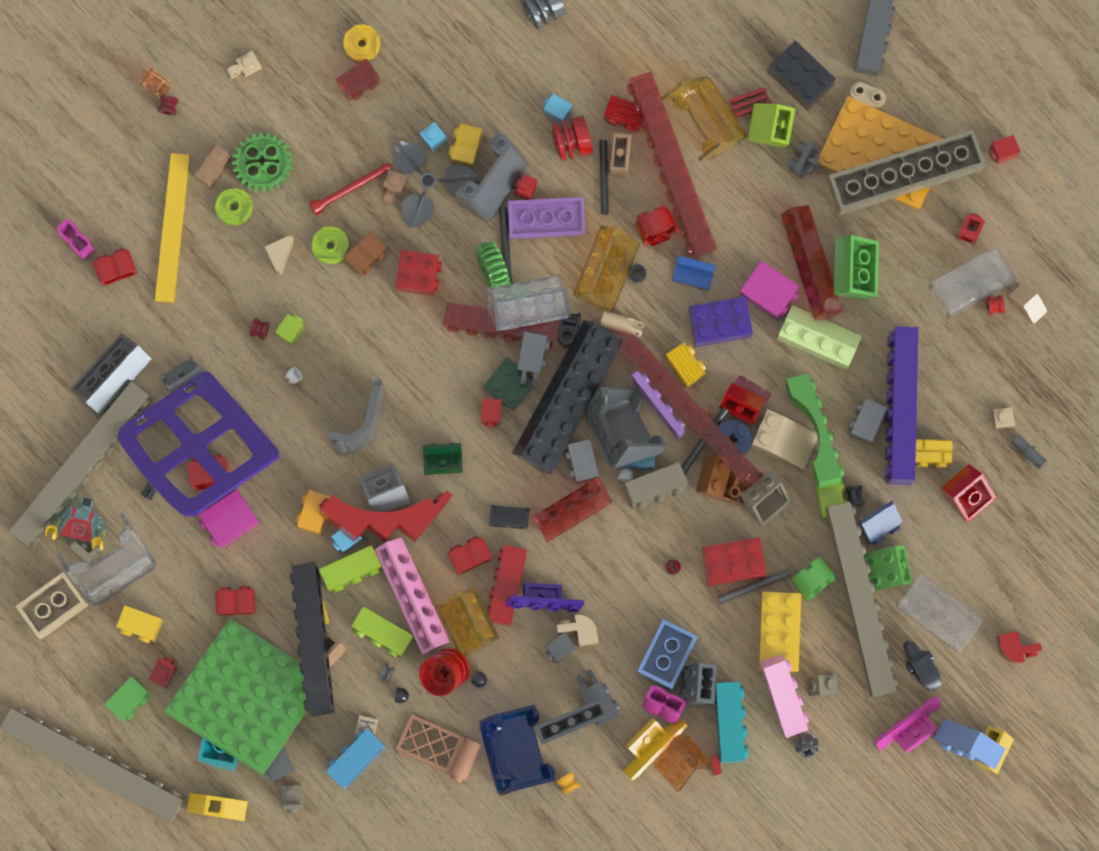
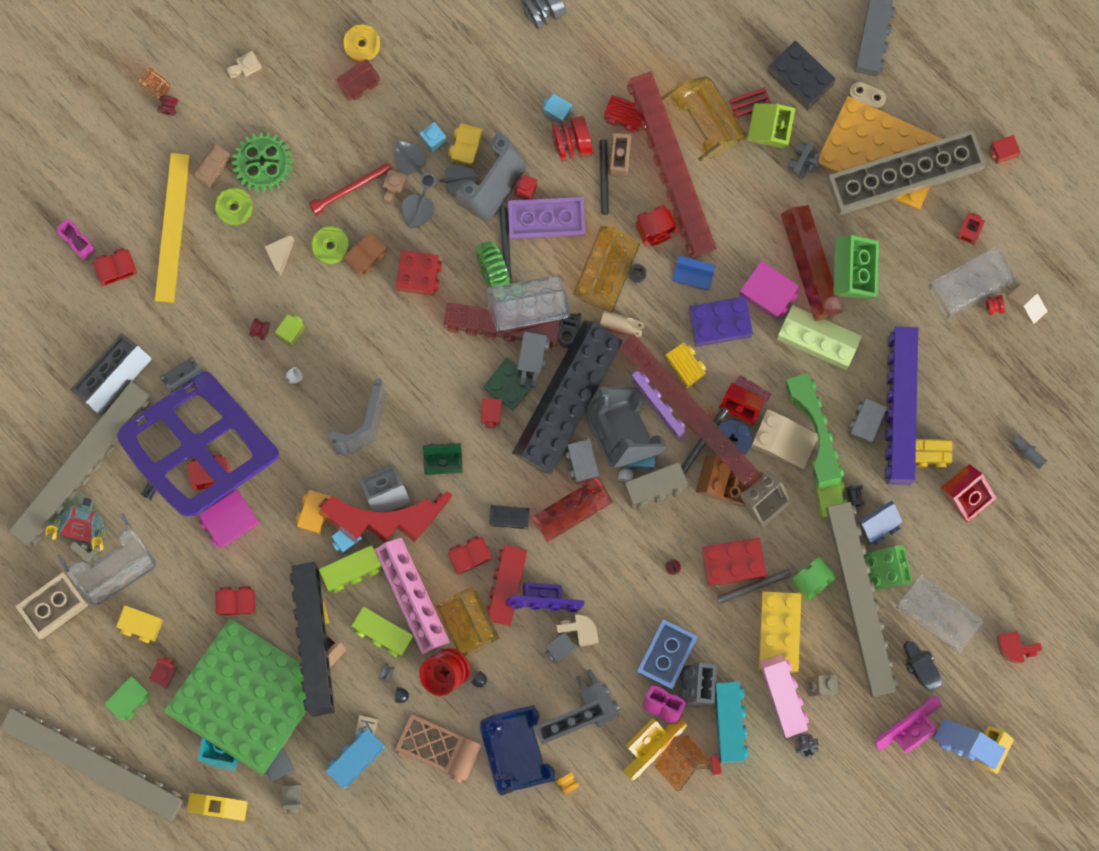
tan plate [992,407,1015,429] -> none

